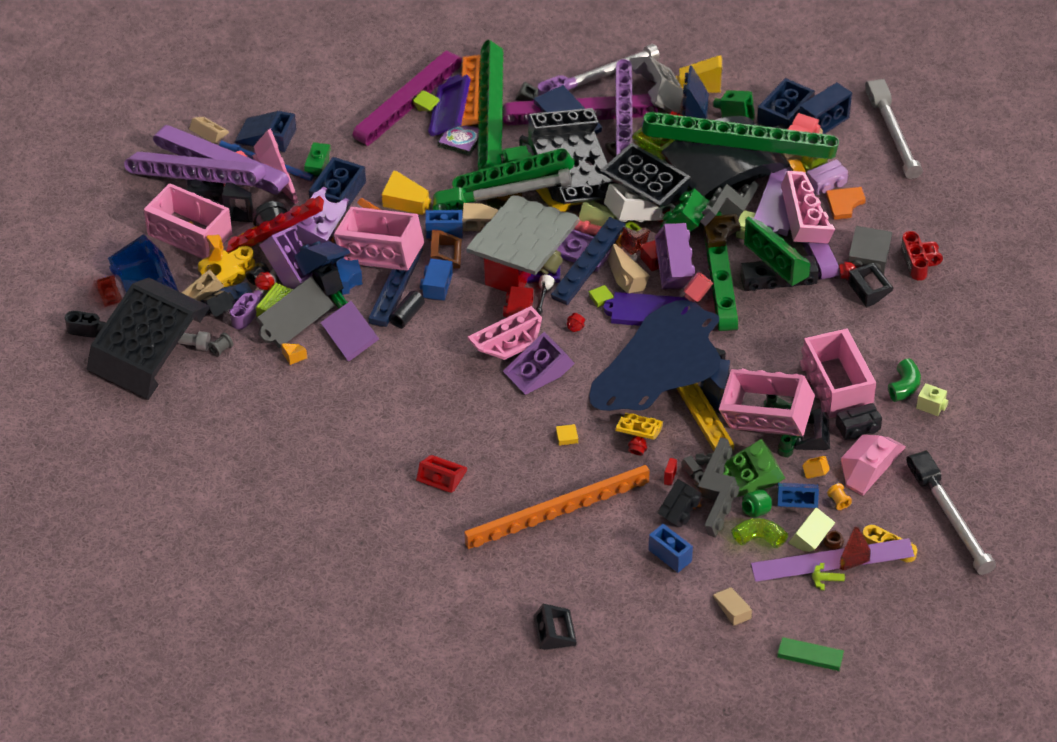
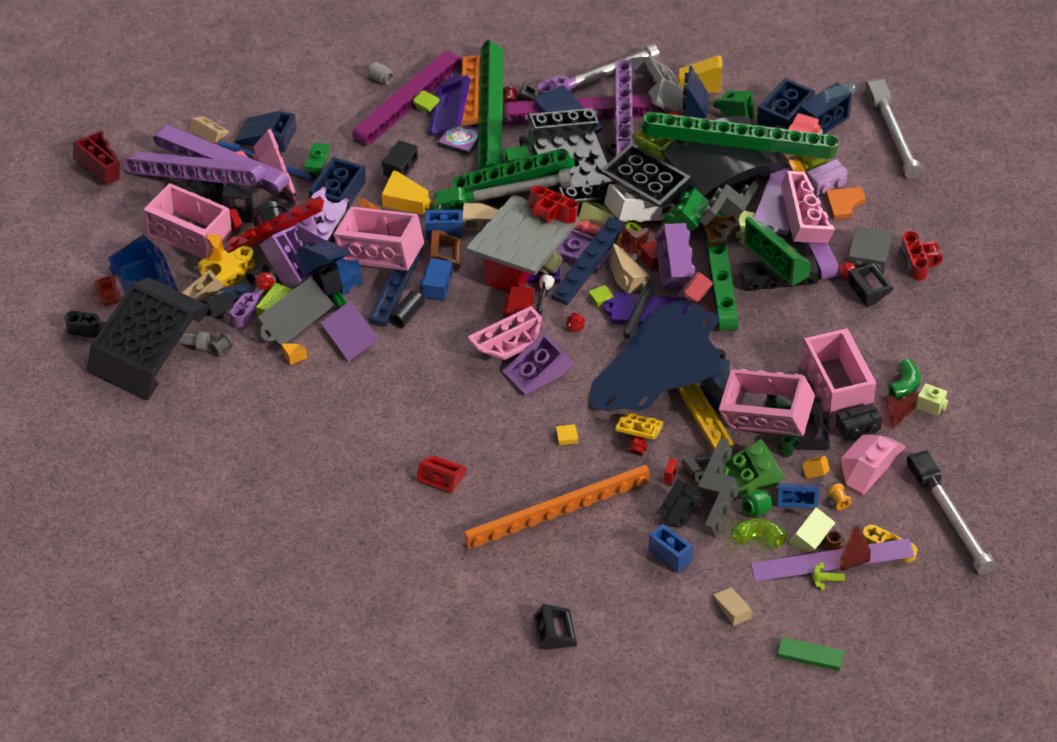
none -> dark red wedge [73,130,120,185]
none -> red tile [229,209,242,233]
none -> light grey brick [368,62,394,84]
none -> black brick [381,140,418,177]
none -> dark red bush [503,86,517,105]
none -> red beam [528,186,578,223]
none -> black axle [623,282,655,339]
none -> clear light blue axle [823,82,857,100]
none -> clear red slope [886,391,918,429]

